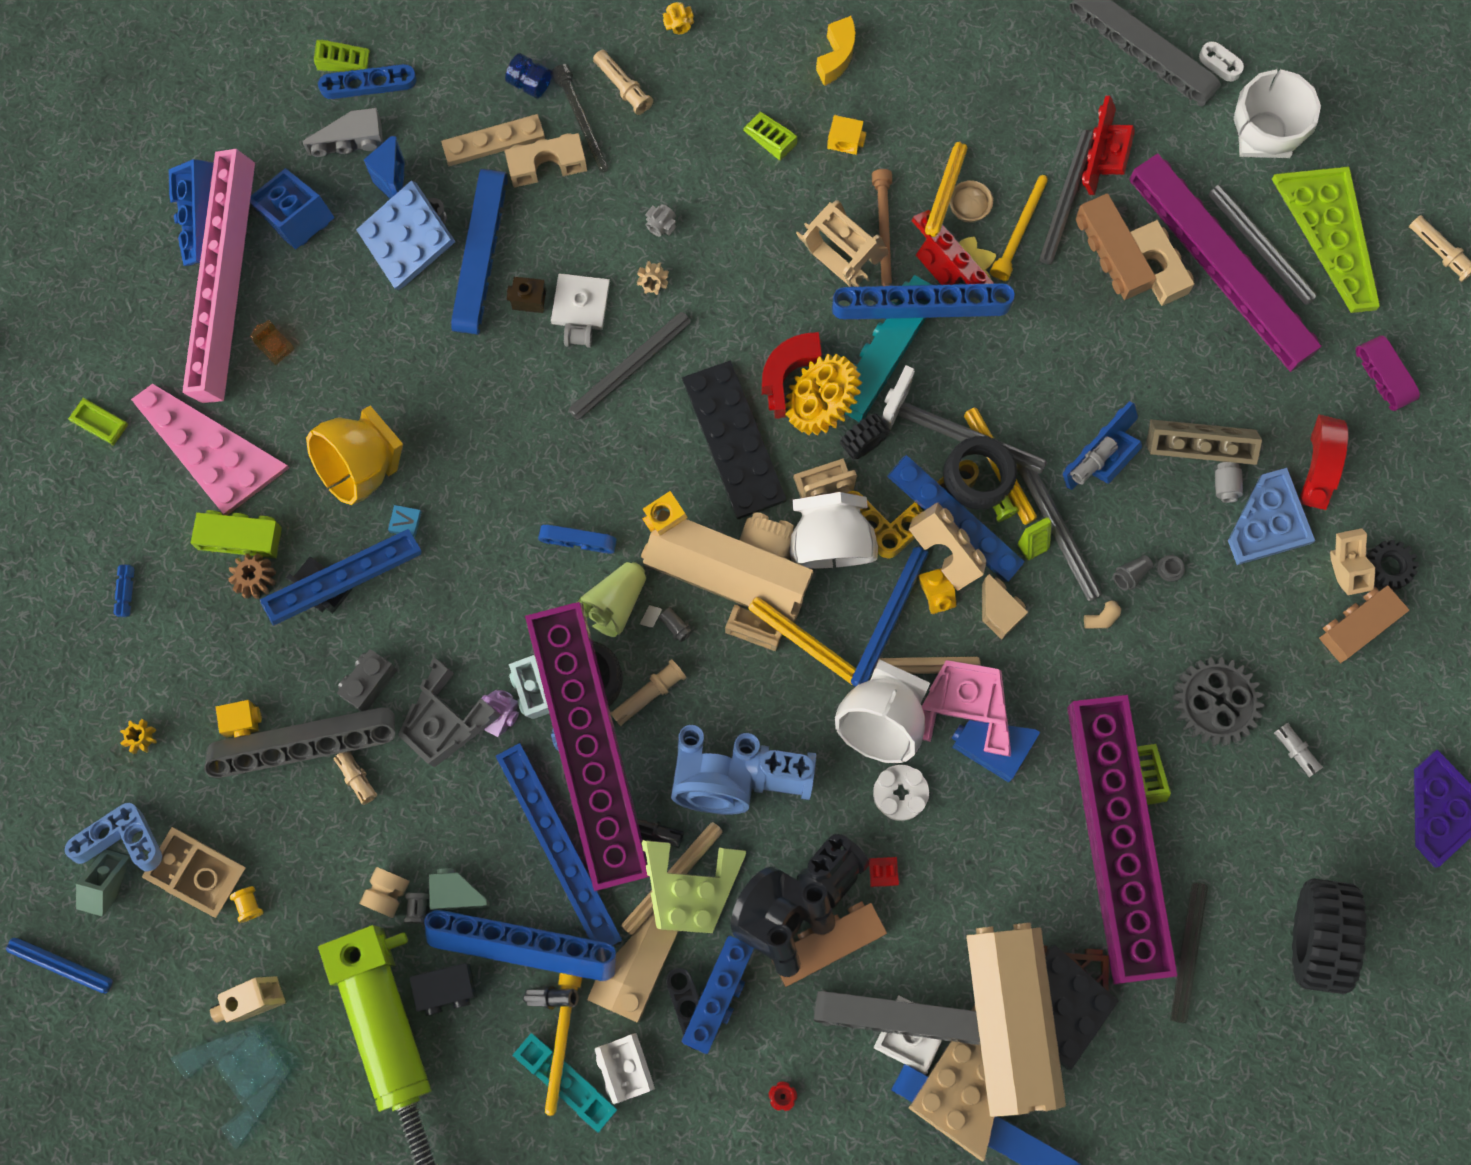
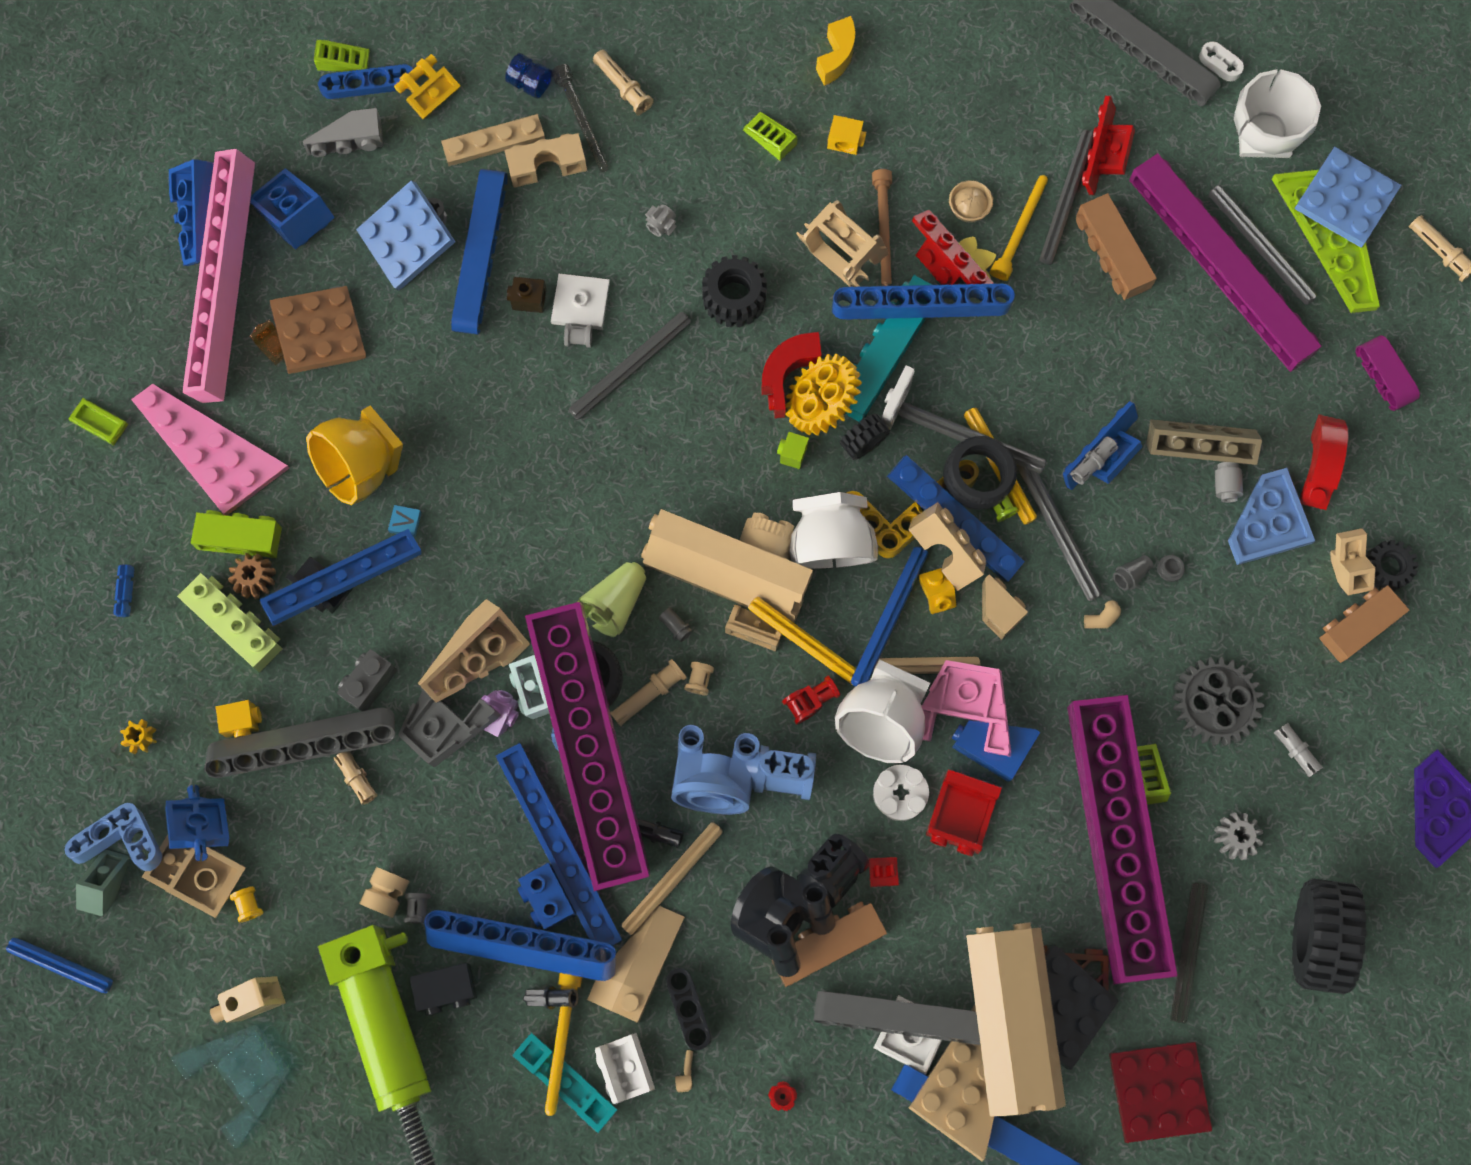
blue slope [364,136,405,199] -> none
sand green slope [429,868,490,911] -> none
blue beam [538,525,617,554] -> none
tan gear [637,261,669,295] -> none
white sticker [640,605,662,627] -> none
yellow brick [642,491,687,536] -> none
yellowish green wing [642,840,746,933] -> none
yellow gear [663,2,694,35] -> none
black plate [682,360,787,520] -> none
blue bracket [682,936,754,1054] -> none
tan bracket [793,458,857,498] -> none
yellow axle [925,142,968,237] -> none
lime slope [1017,517,1051,560] -> none
tan arch [1130,220,1194,306] -> none
none -> blue plate [165,785,229,861]
none -> yellowish green brick [177,573,283,672]
none -> medium nougat plate [270,286,366,374]
none -> yellow plate [394,54,460,119]
none -> tan wedge [418,599,530,703]
none -> blue brick [517,863,576,931]
none -> tan hand [675,1050,693,1093]
none -> tan bush [684,662,714,695]
none -> black tyre [702,255,767,327]
none -> lime plate [777,432,809,469]
none -> red connector [782,676,840,725]
none -> red panel [926,769,1002,856]
none -> dark red plate [1109,1042,1212,1143]
none -> light grey gear [1214,812,1263,860]
none -> medium blue plate [1294,147,1401,248]

